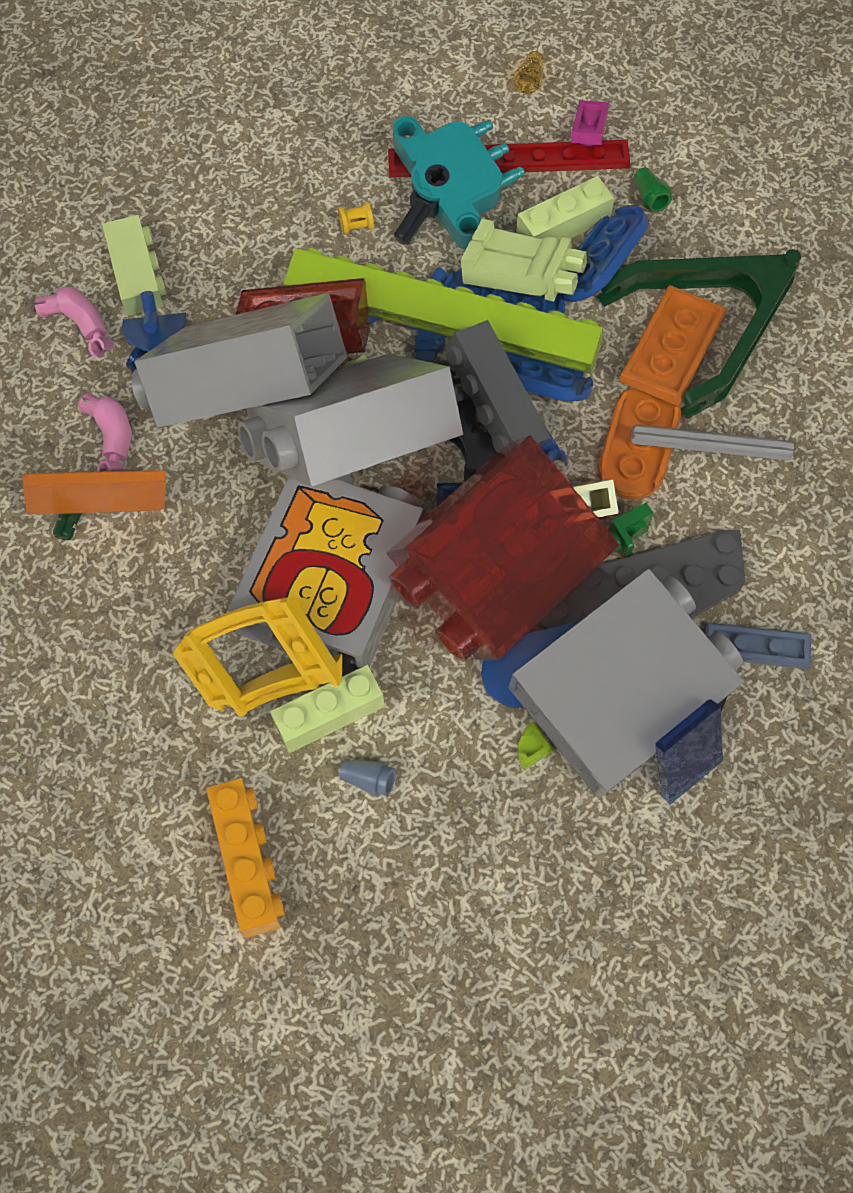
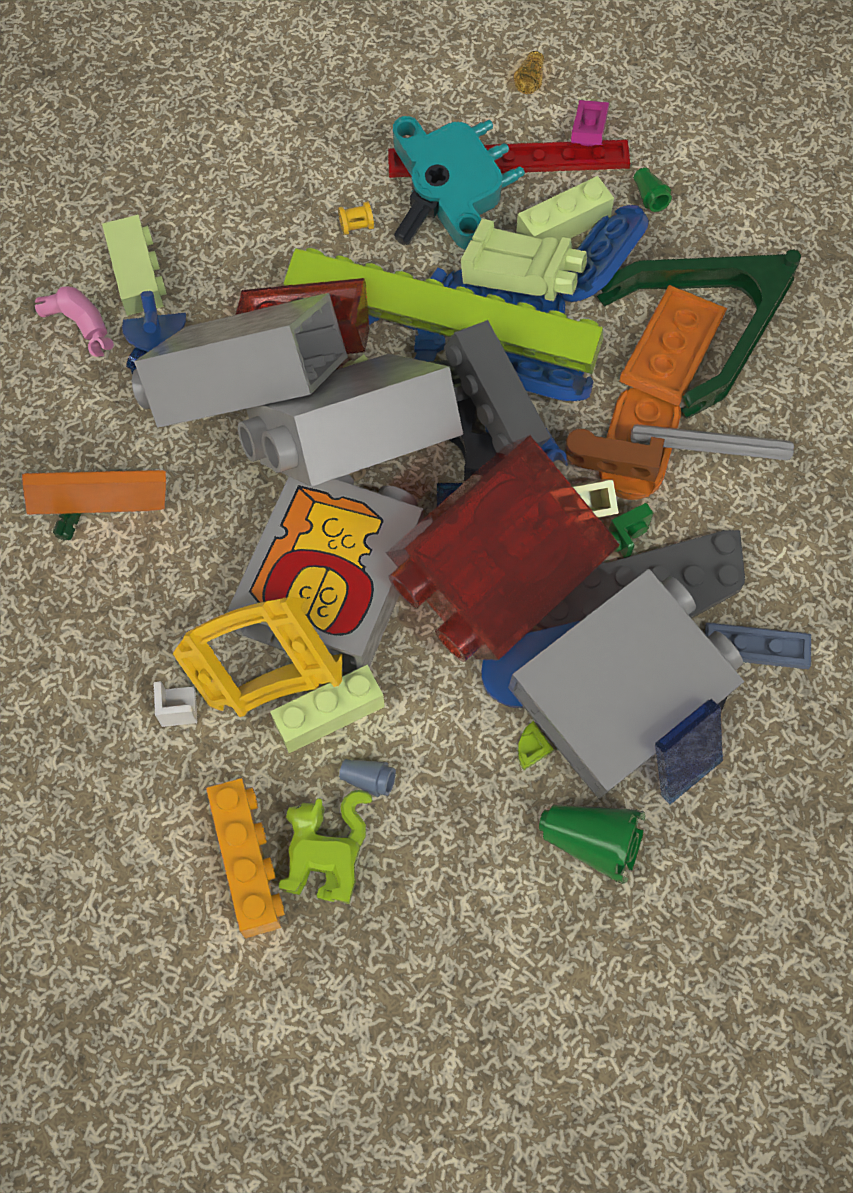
bright pink arm [78,393,132,472] -> none
none -> white panel [154,681,197,727]
none -> lime animal [279,790,372,904]
none -> green cone [539,804,646,884]
none -> dark orange leg [565,429,665,482]

